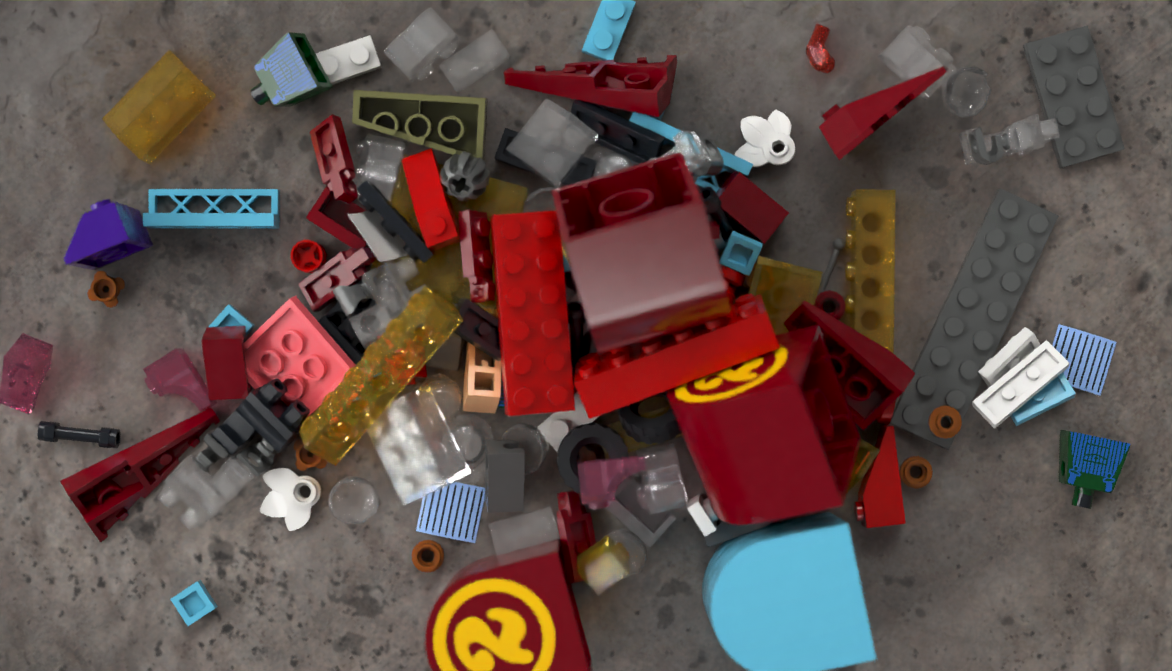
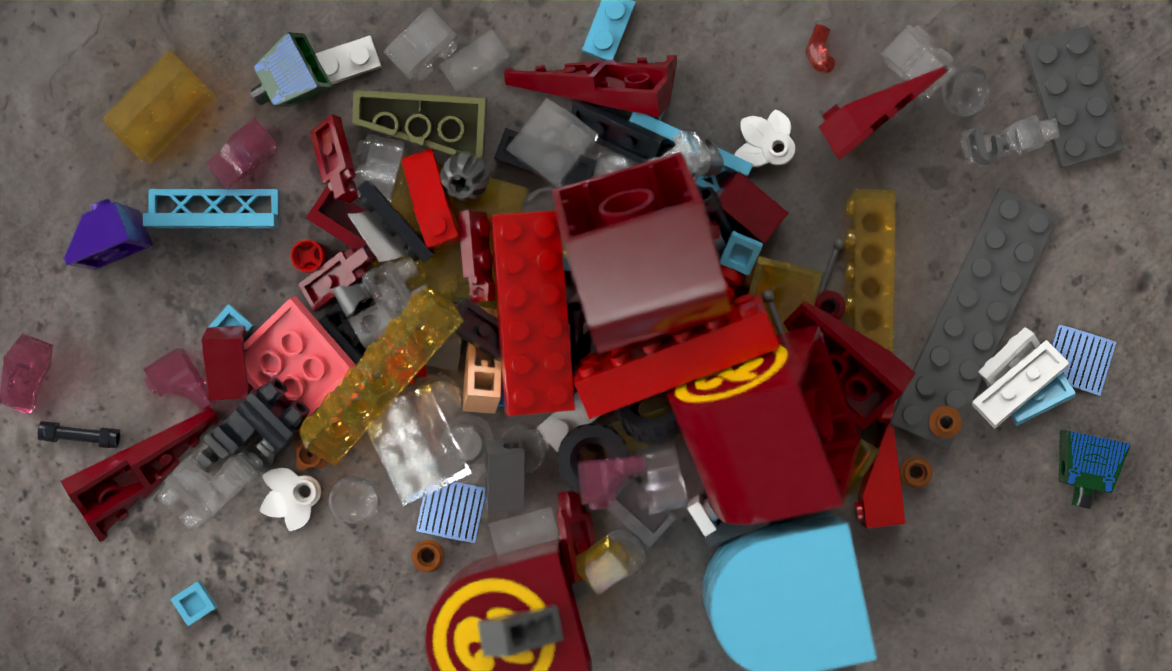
dark orange plate [87,271,125,308] -> none
none -> clear pink arch [205,117,278,190]
none -> dark grey arch [477,605,563,657]
none -> dark grey hinge [762,290,785,334]

